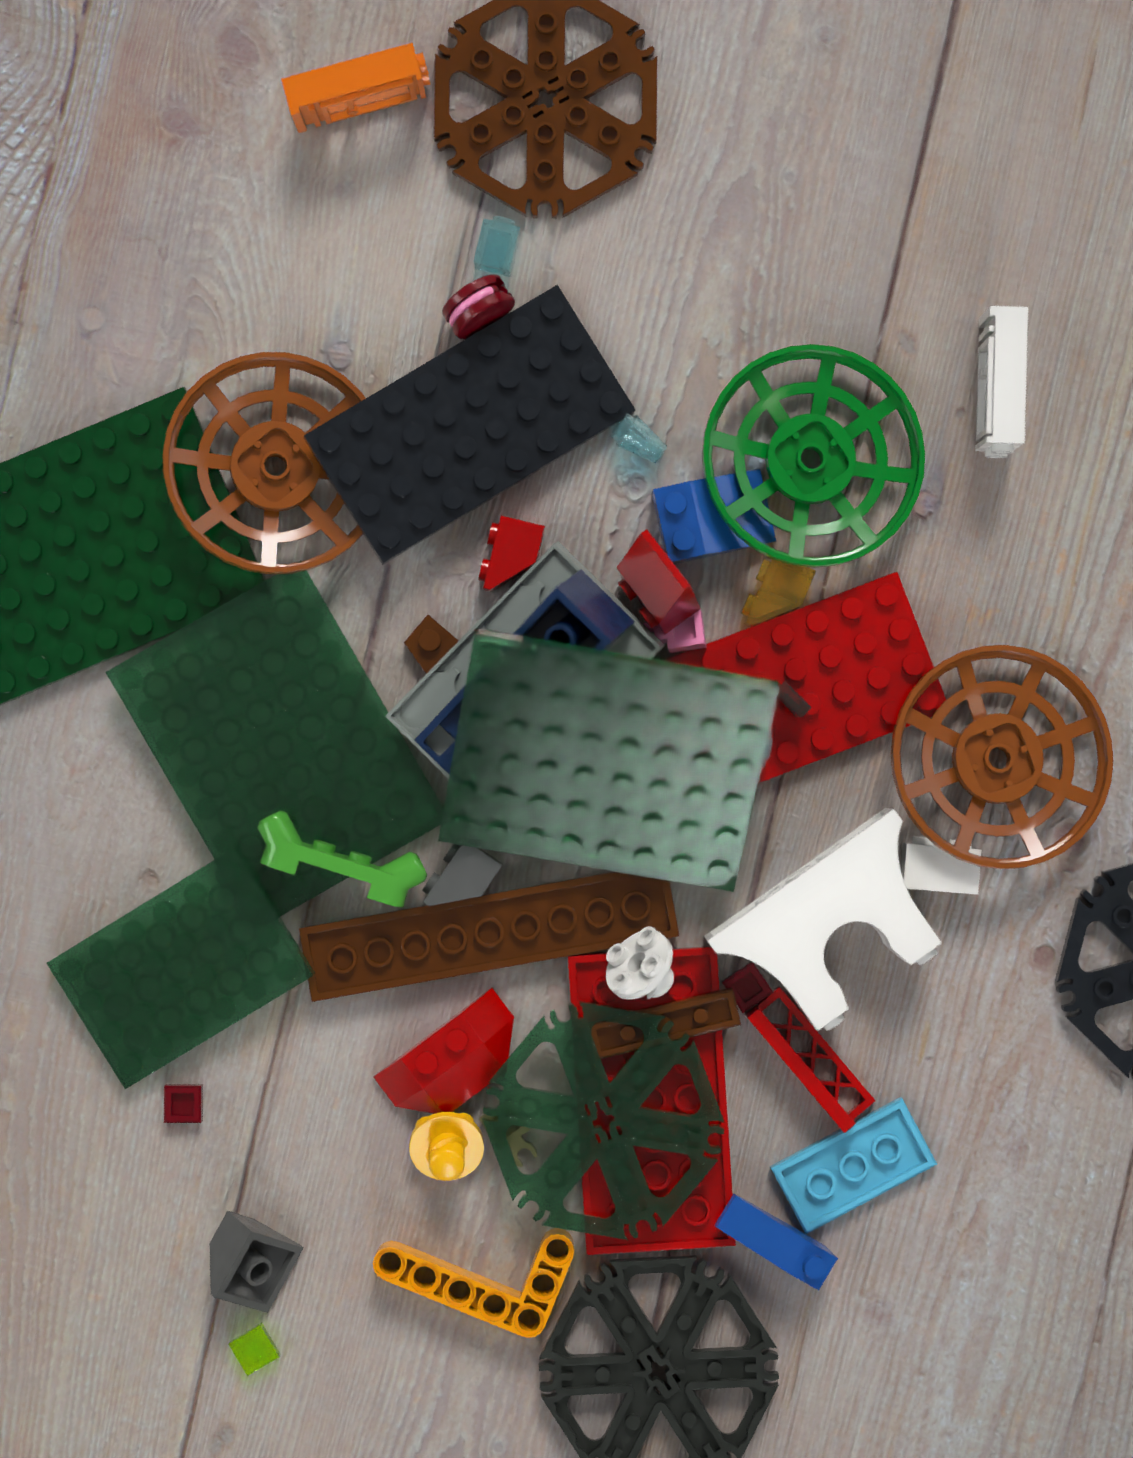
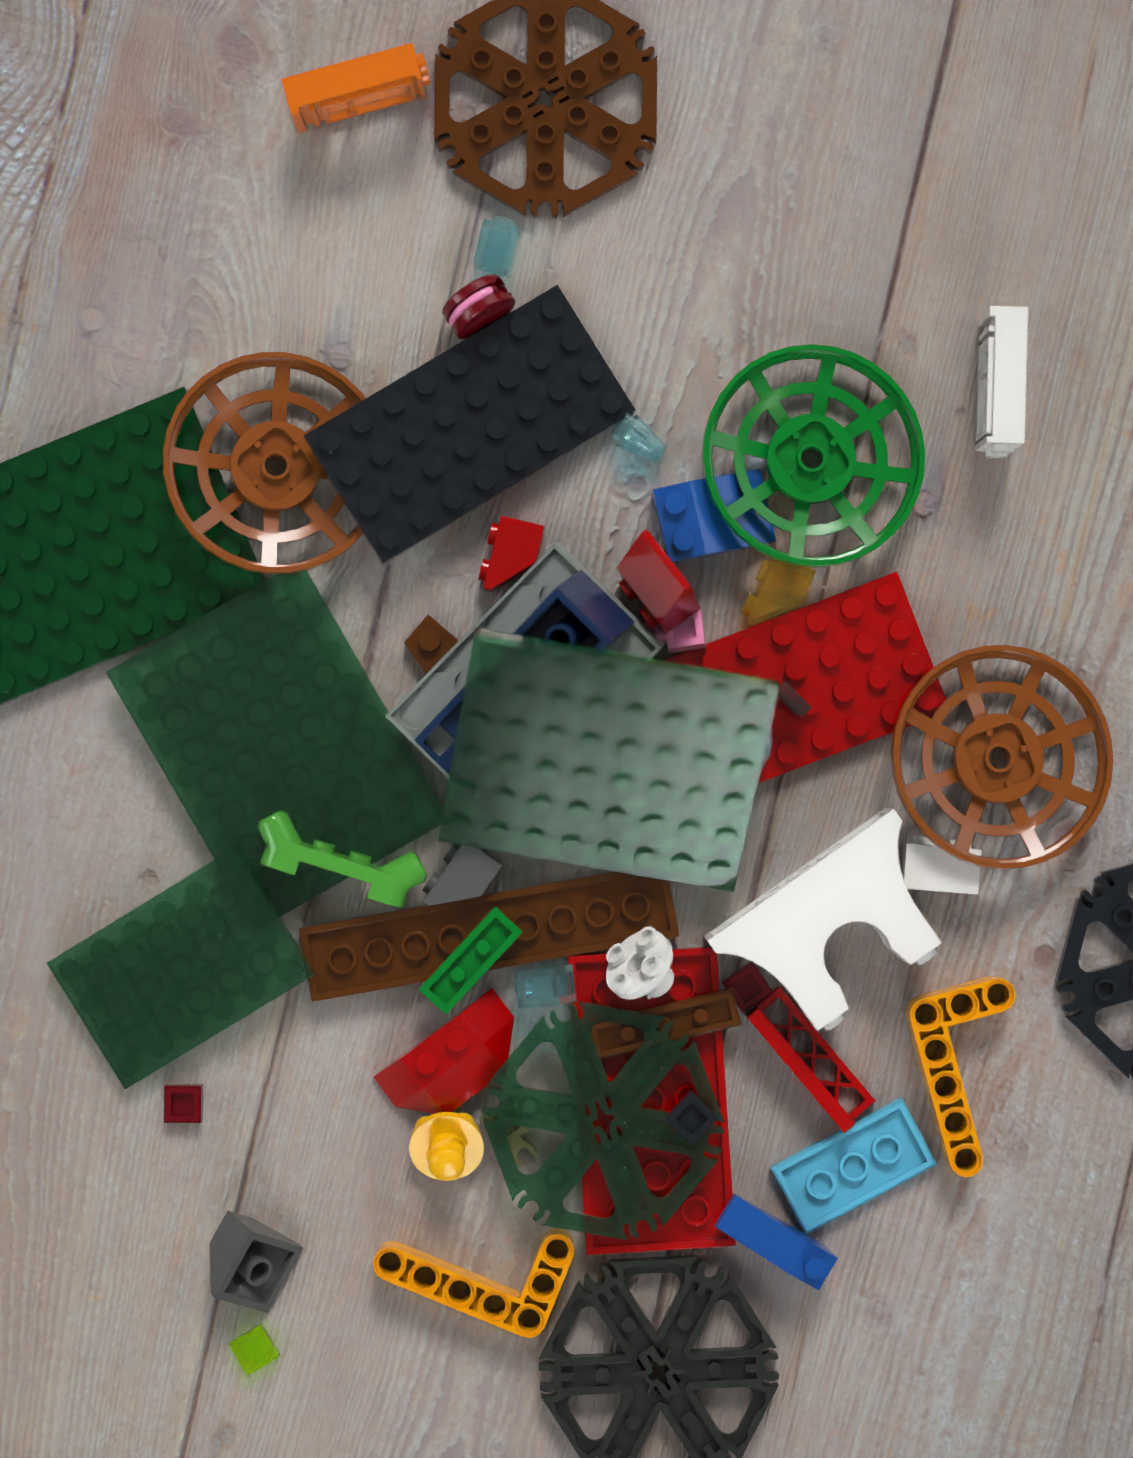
none -> green plate [418,906,523,1015]
none -> clear light blue brick [514,964,576,1008]
none -> black plate [665,1090,719,1145]
none -> light orange beam [905,976,1016,1177]

